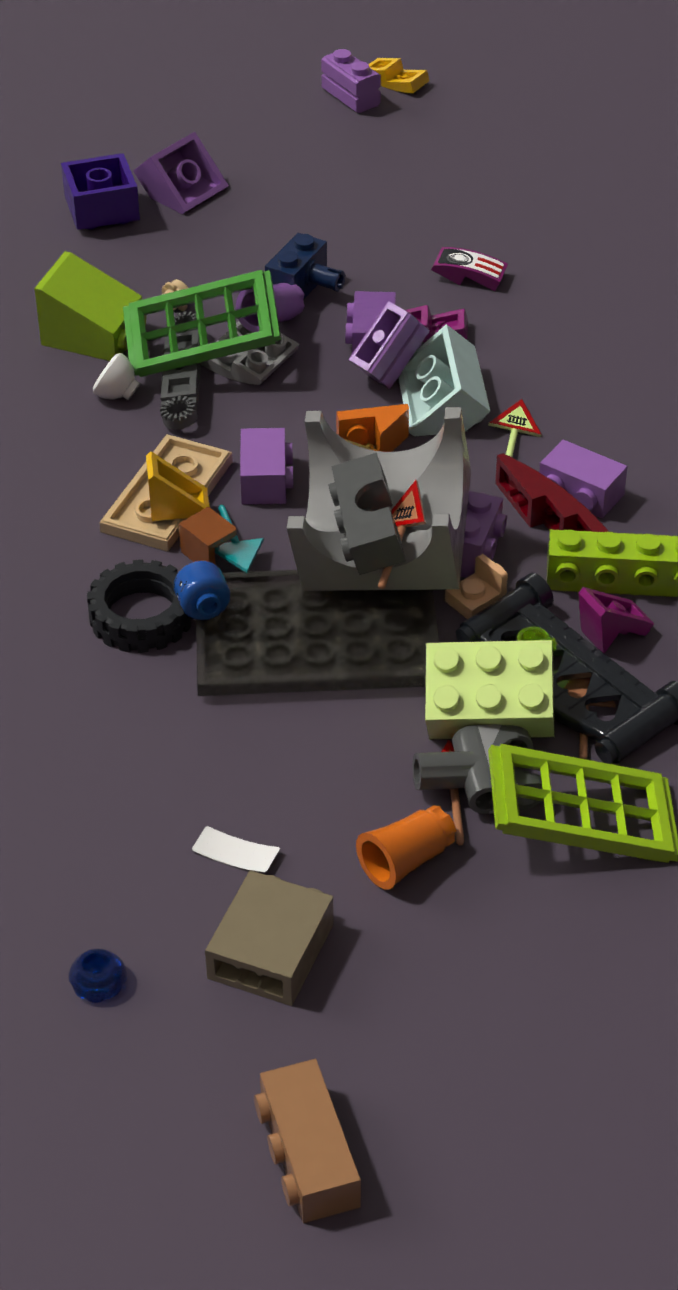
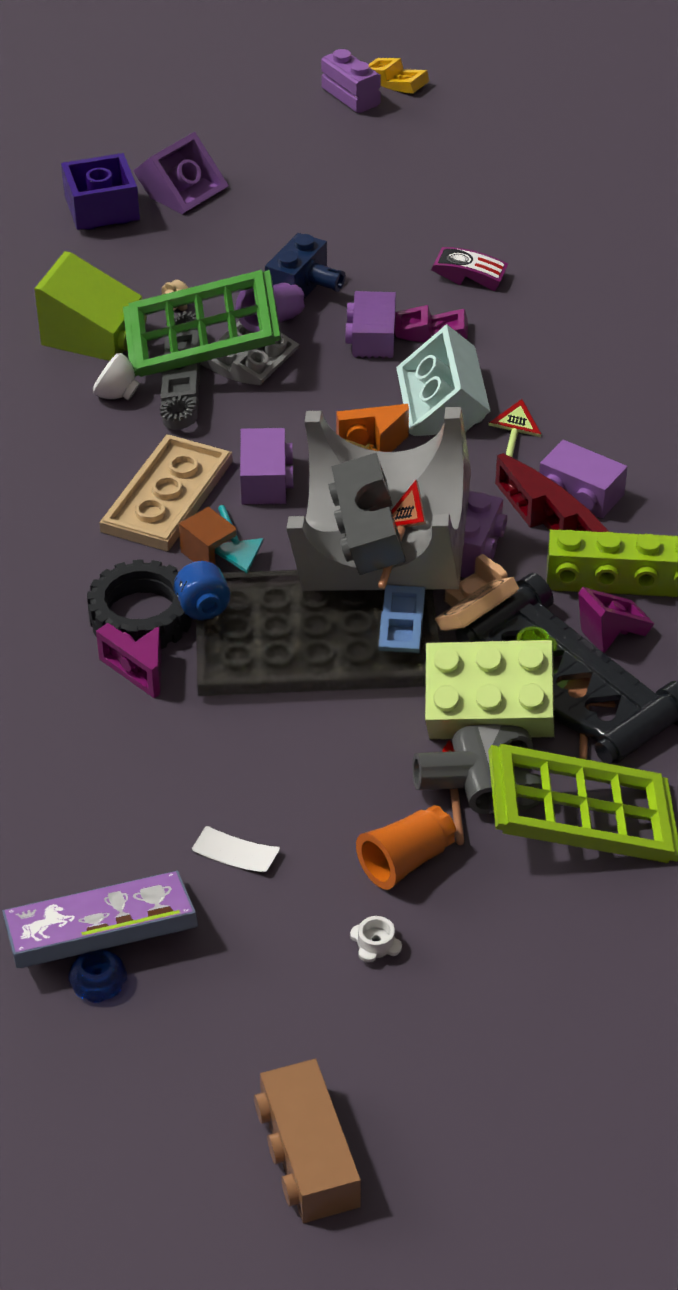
yellow slope [146,451,210,521] -> none
dark tan brick [205,870,334,1006] -> none
medium lavender brick [348,301,430,389] -> none
none -> tile [2,870,198,969]
none -> magenta slope [96,623,162,698]
none -> white plate [350,916,402,962]
none -> medium blue slope [379,585,425,653]
none -> light nougat tile [435,577,519,631]

